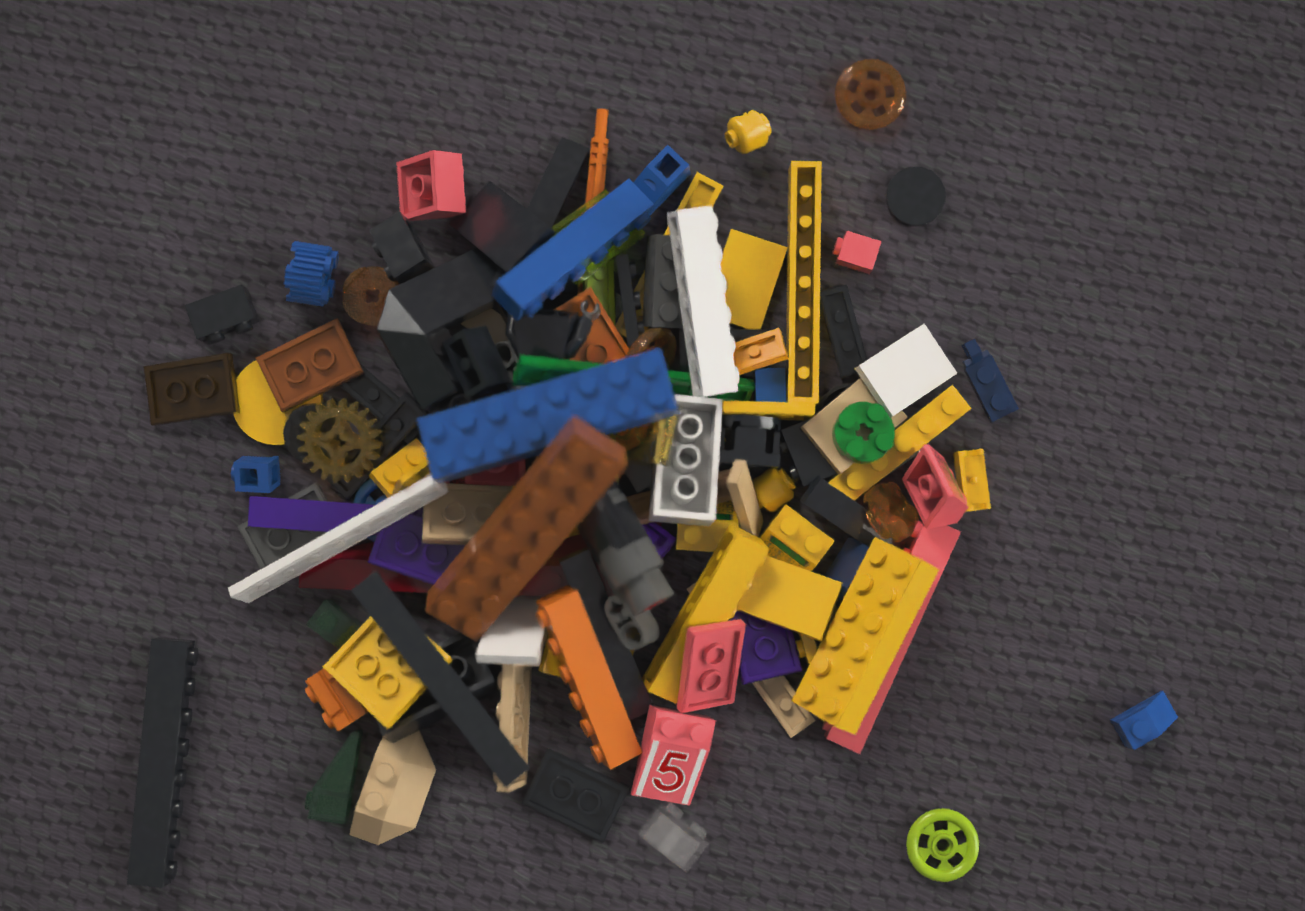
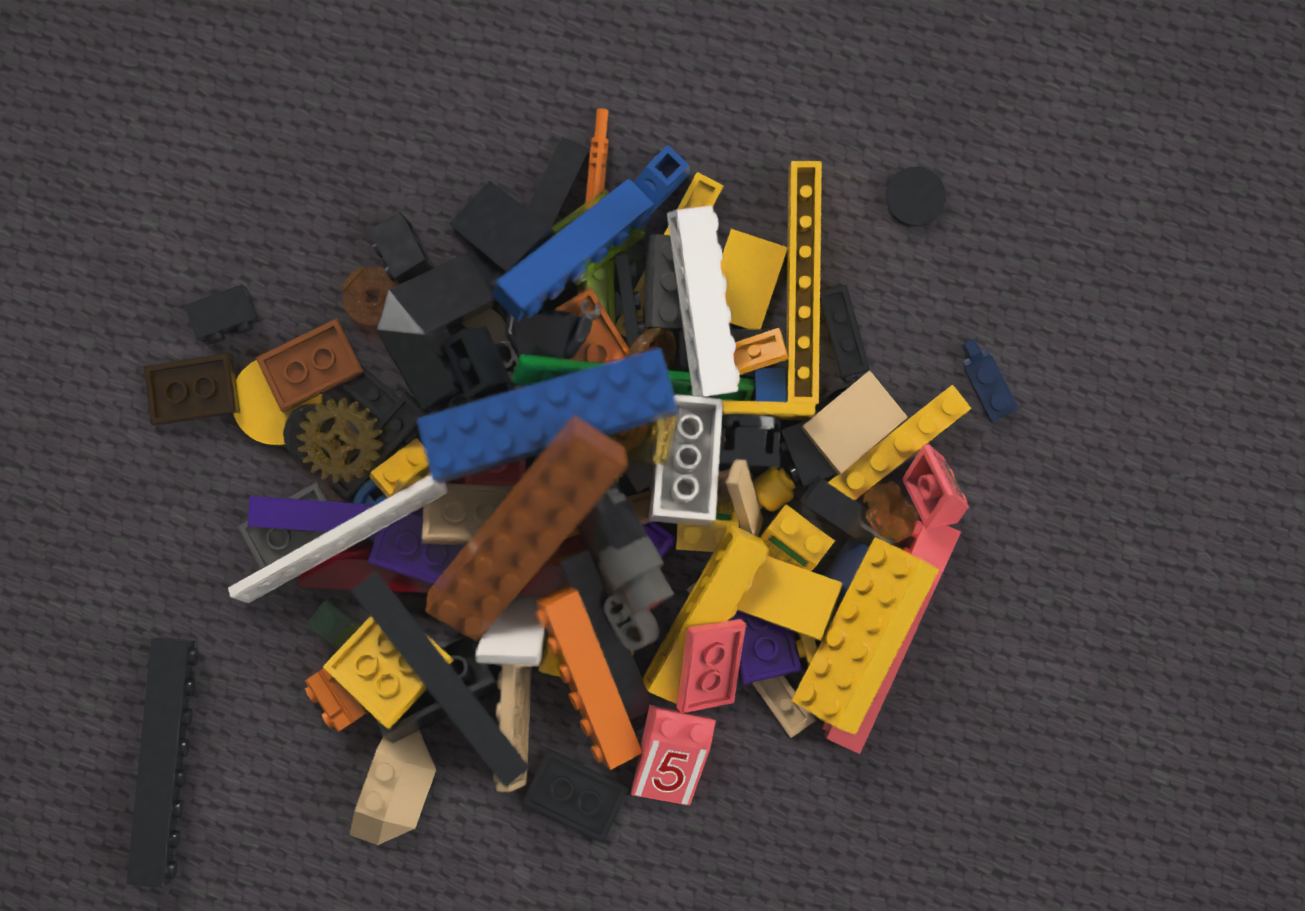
blue brick [231,456,280,493] -> none
blue brick [284,241,339,307] -> none
clear green slope [305,729,363,824] -> none
coral slope [397,150,466,221] -> none
clear brick [638,802,709,873] -> none
yellow head [725,110,771,154] -> none
coral brick [832,231,881,274] -> none
green plate [832,402,895,464] -> none
clear orange plate [835,59,906,130] -> none
white tile [855,324,957,417] -> none
lime plate [906,808,979,882] -> none
yellow hinge [953,449,991,512] -> none
blue slope [1110,691,1178,750] -> none

